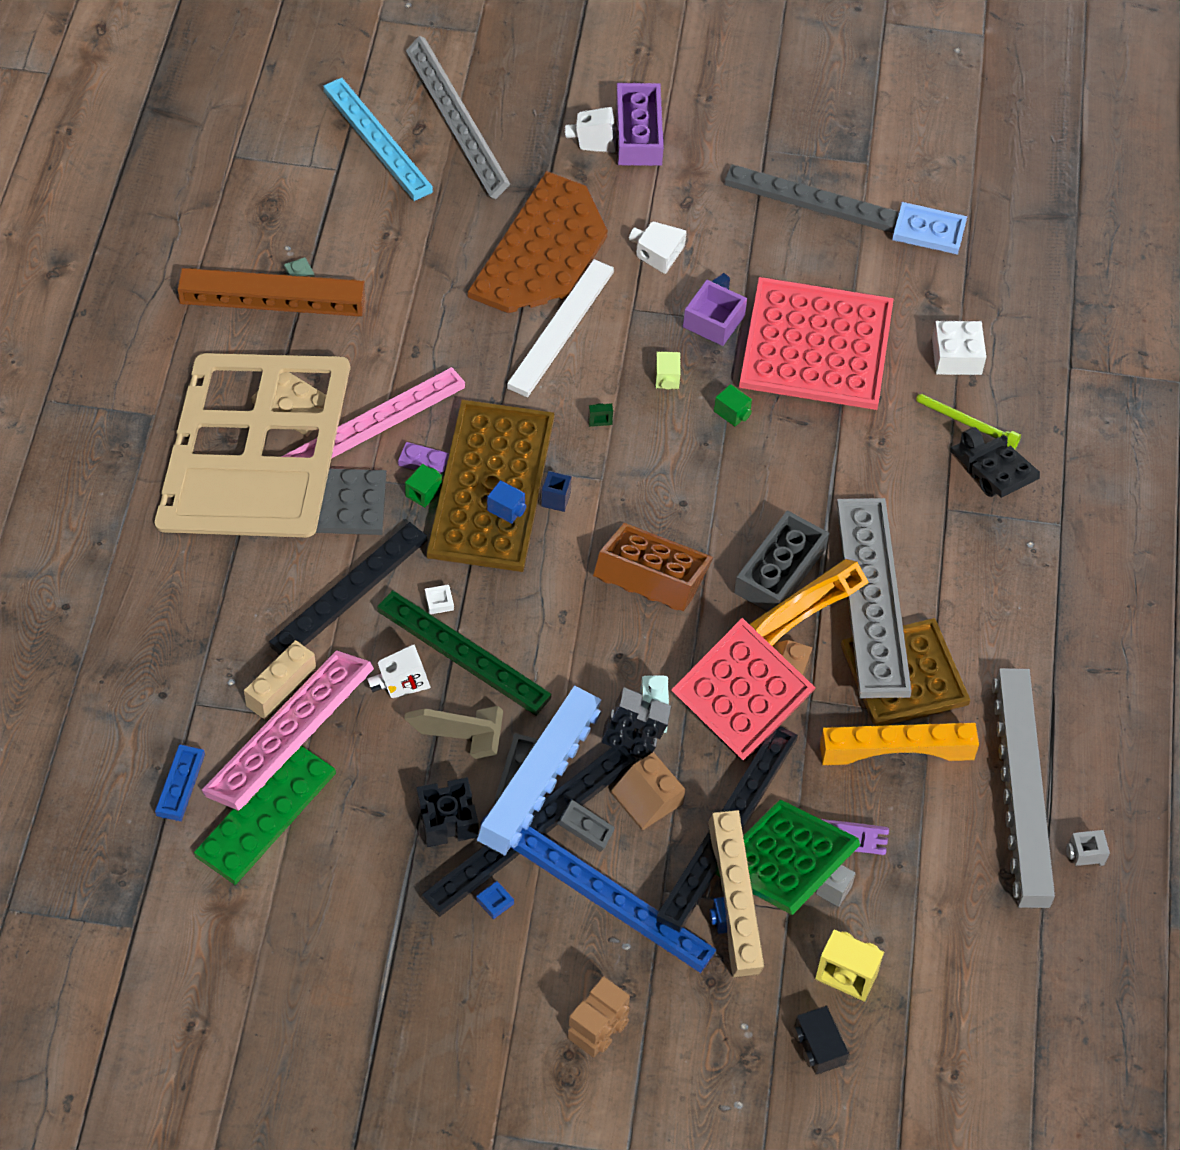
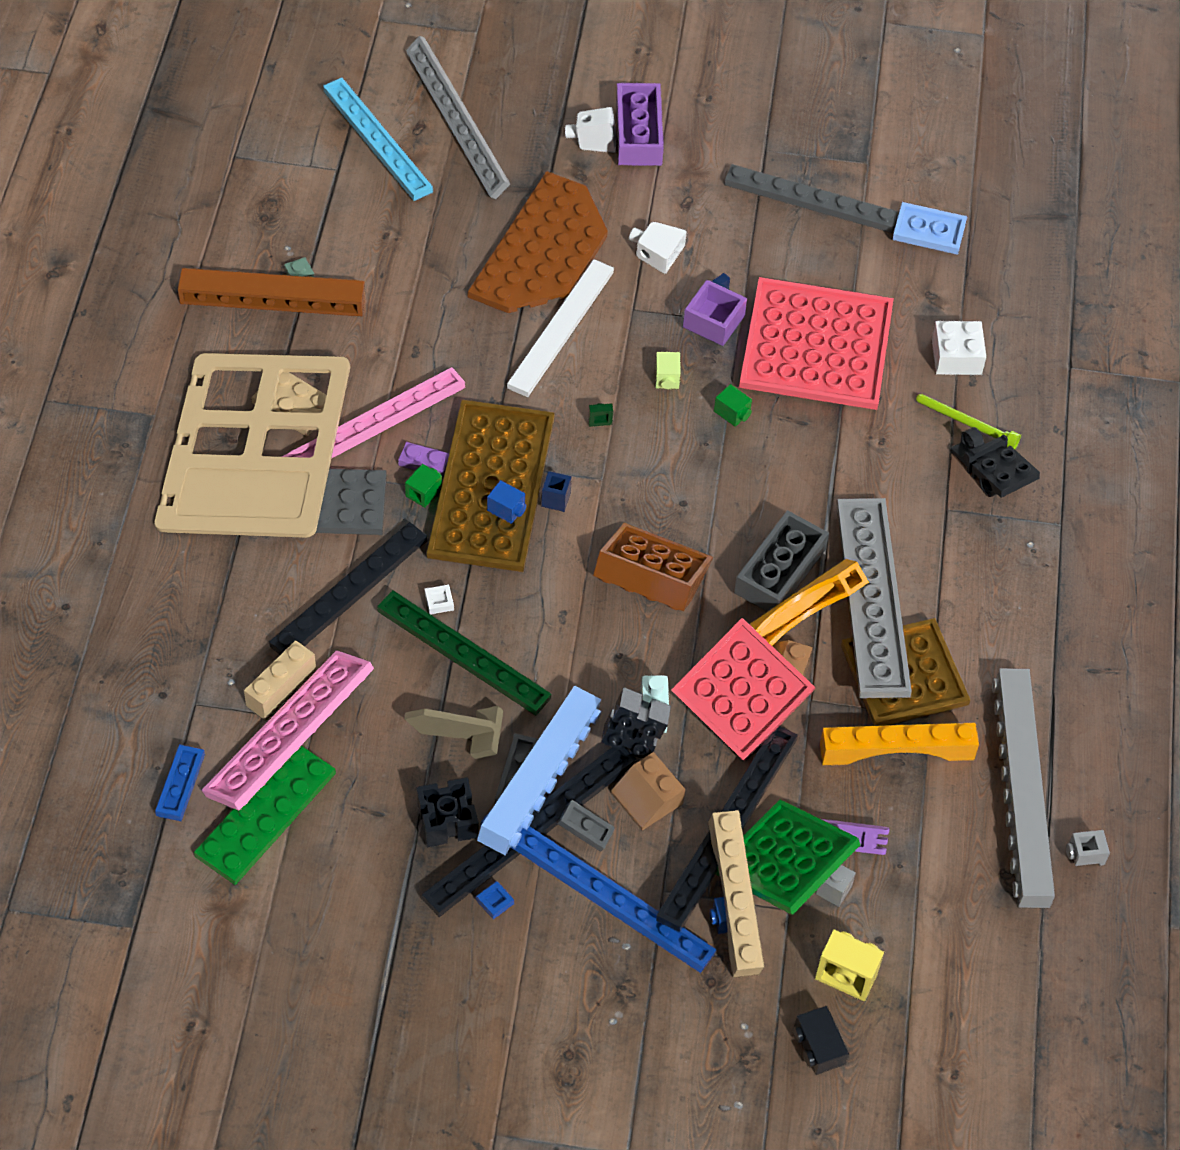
white torso [367,645,431,698] -> none
medium nougat brick [568,976,630,1058] -> none

